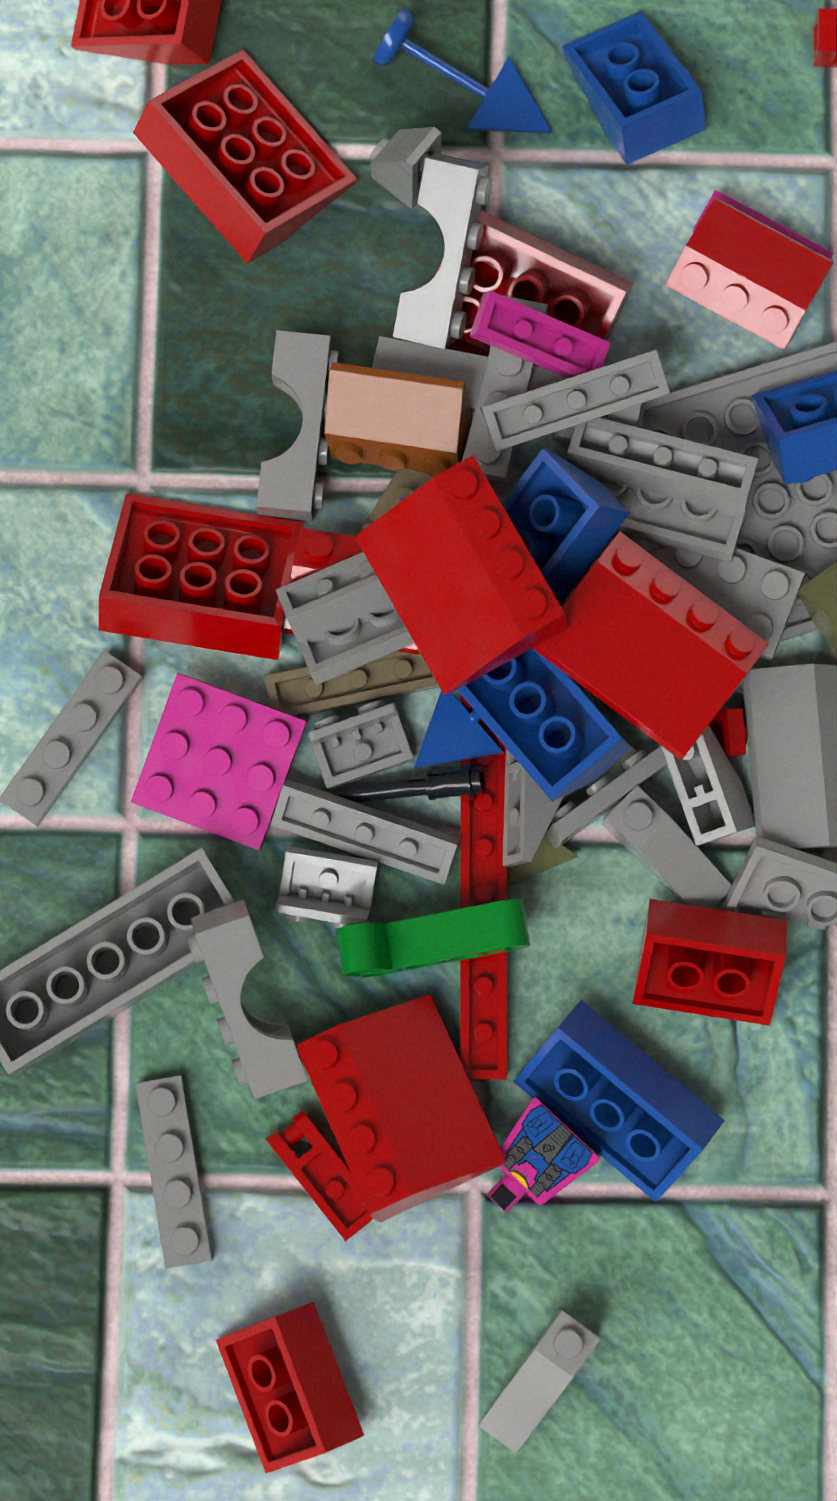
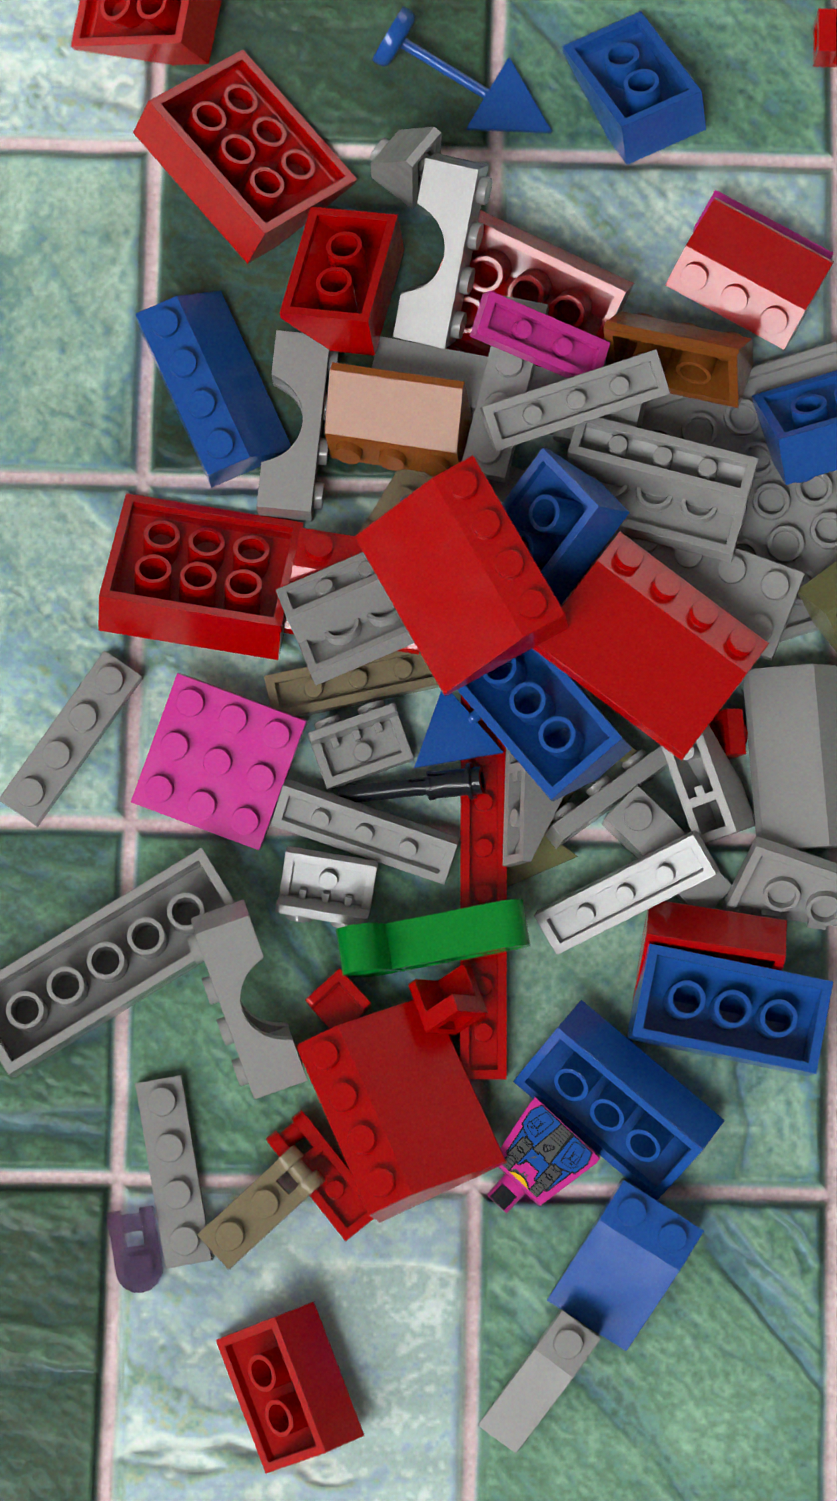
none -> clear purple plate [107,1205,163,1293]
none -> blue slope [135,291,291,488]
none -> dark tan plate [197,1145,326,1270]
none -> red slope [279,207,404,356]
none -> red panel [305,968,372,1029]
none -> red panel [409,965,488,1035]
none -> plate [534,829,719,955]
none -> blue slope [547,1180,704,1351]
none -> dark orange slope [603,311,753,408]
none -> blue slope [626,944,833,1076]

